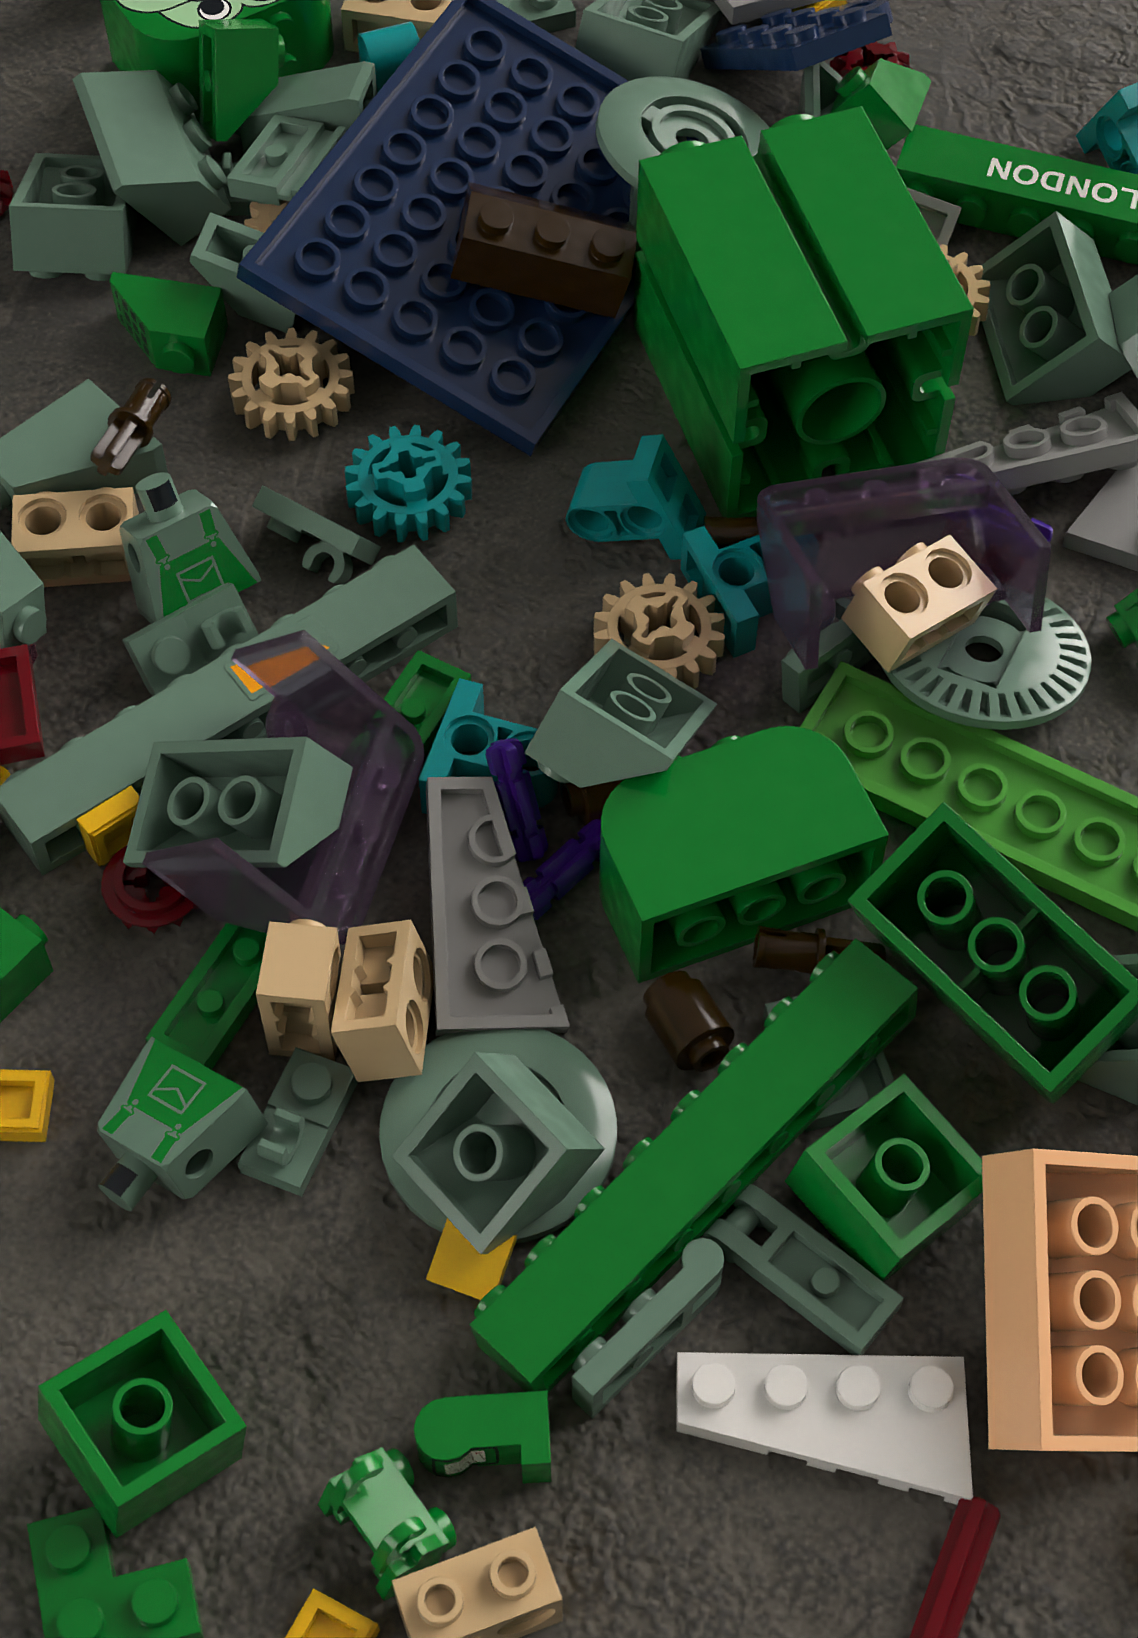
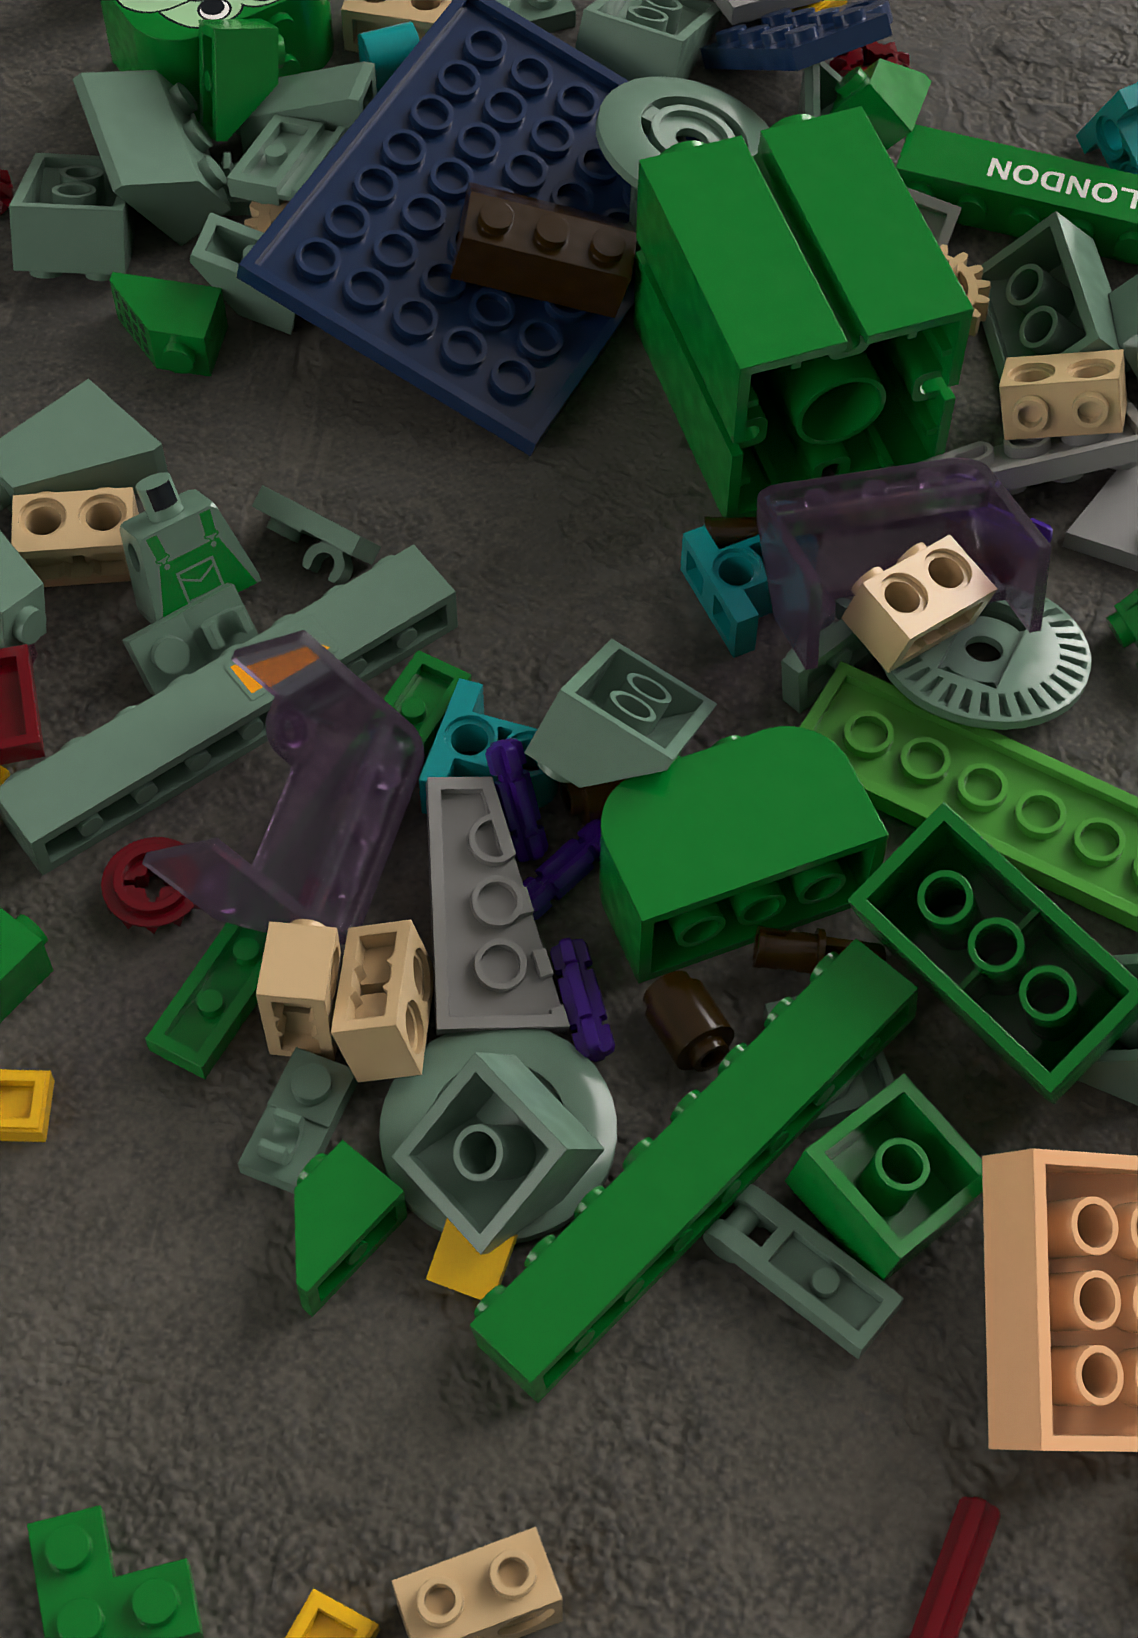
green brick [38,1310,247,1538] -> none
yellow tile [77,786,140,866] -> none
dark brown axle [90,378,172,476] -> none
sand green torso [97,1037,268,1211] -> none
sand green slope [123,737,353,868] -> none
tan gear [228,328,355,441] -> none
green piece [317,1447,457,1601] -> none
teal gear [344,425,473,542] -> none
green leg [414,1390,551,1484] -> none
teal tile [565,434,707,560] -> none
sand green plate [572,1238,724,1419] -> none
tan gear [593,573,725,689] -> none
white wing [676,1352,973,1505] -> none
none -> green slope [294,1140,407,1317]
none -> dark purple axle [550,937,615,1062]
none -> tan brick [999,349,1127,440]

